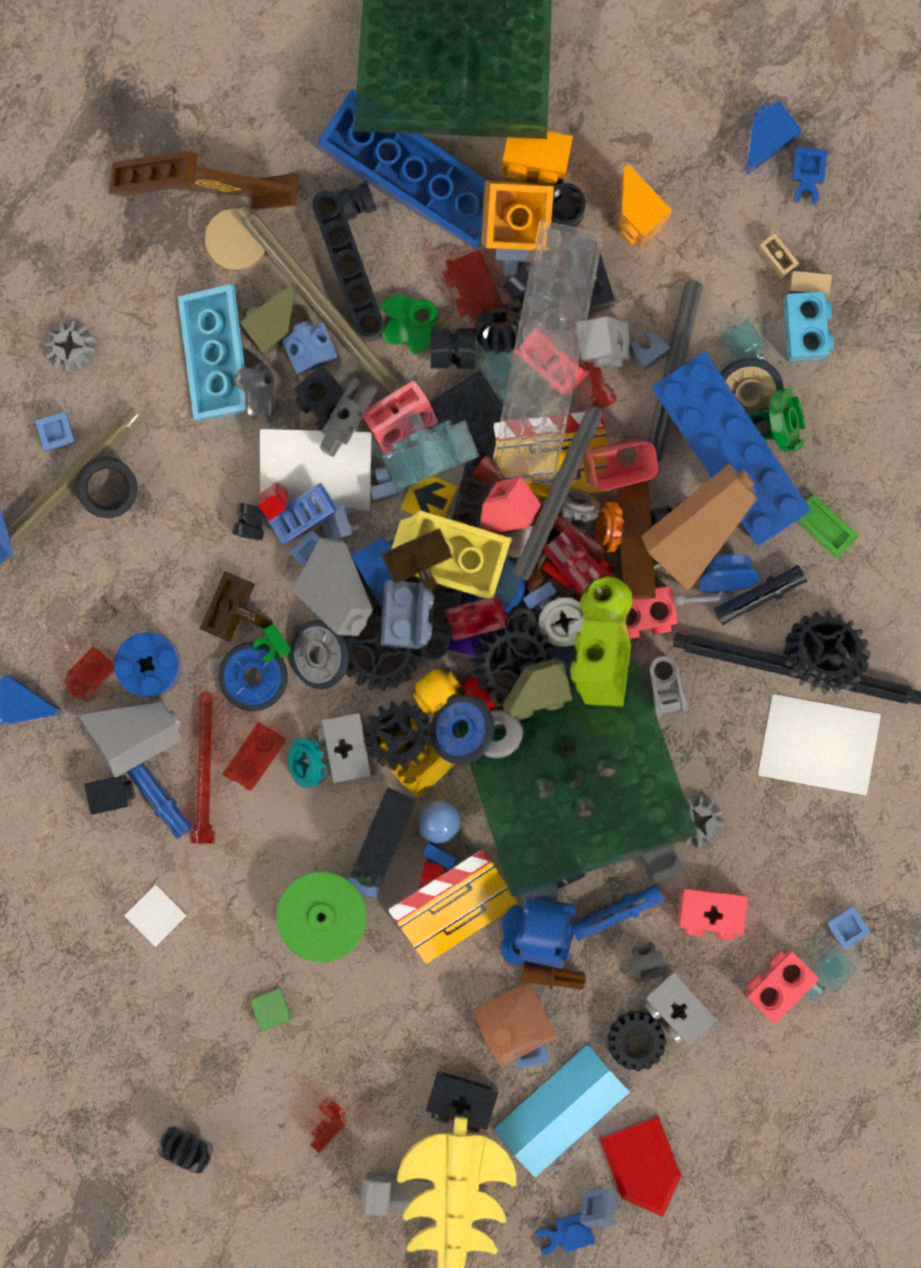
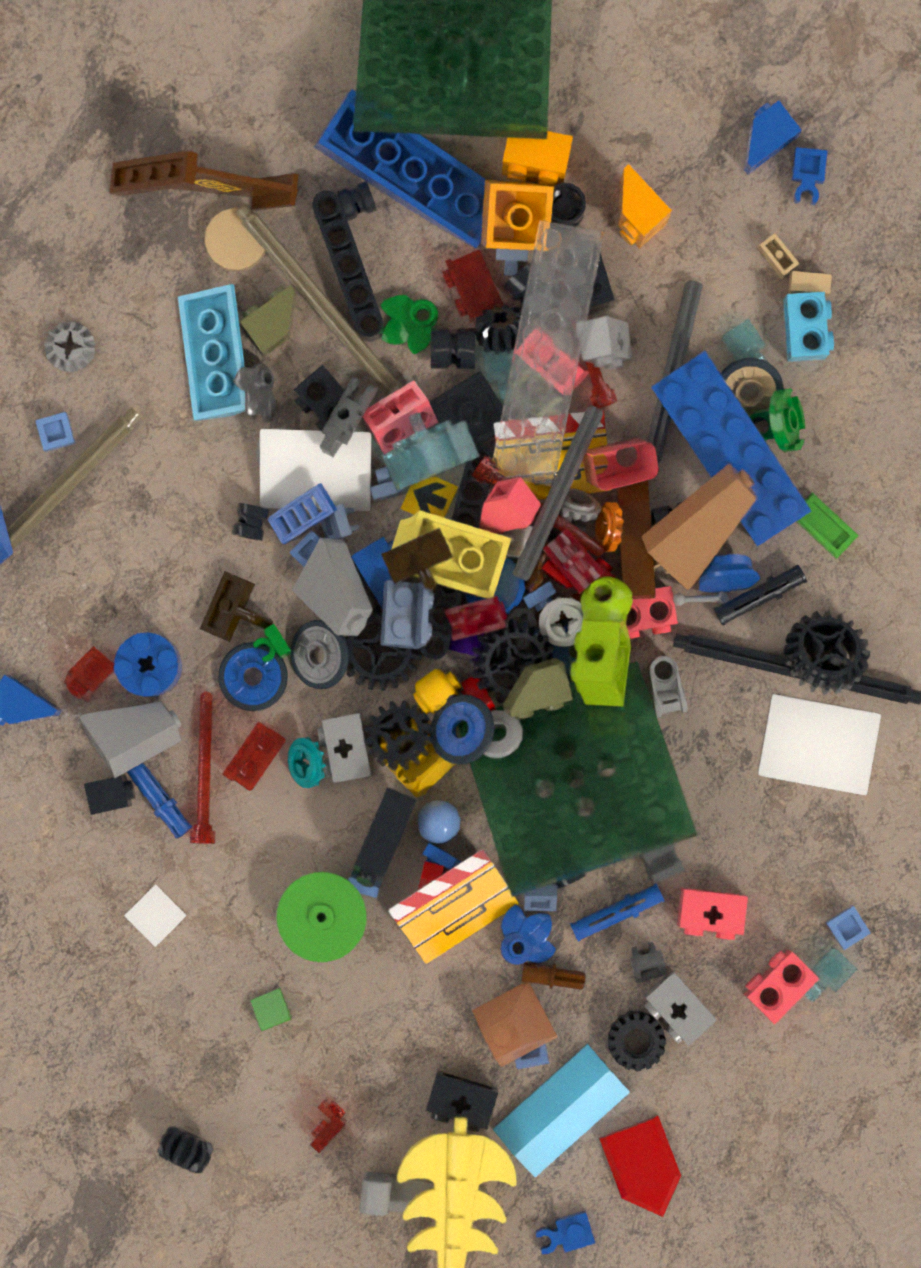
black tyre [75,456,138,519] -> none
red piece [258,482,289,521] -> none
medium blue brick [282,321,338,374] -> none
blue brick [516,897,576,968] -> none
sand blue tile [580,1188,619,1227] -> none
sand blue tile [631,330,670,372] -> none
light grey gear [673,797,725,848] -> none

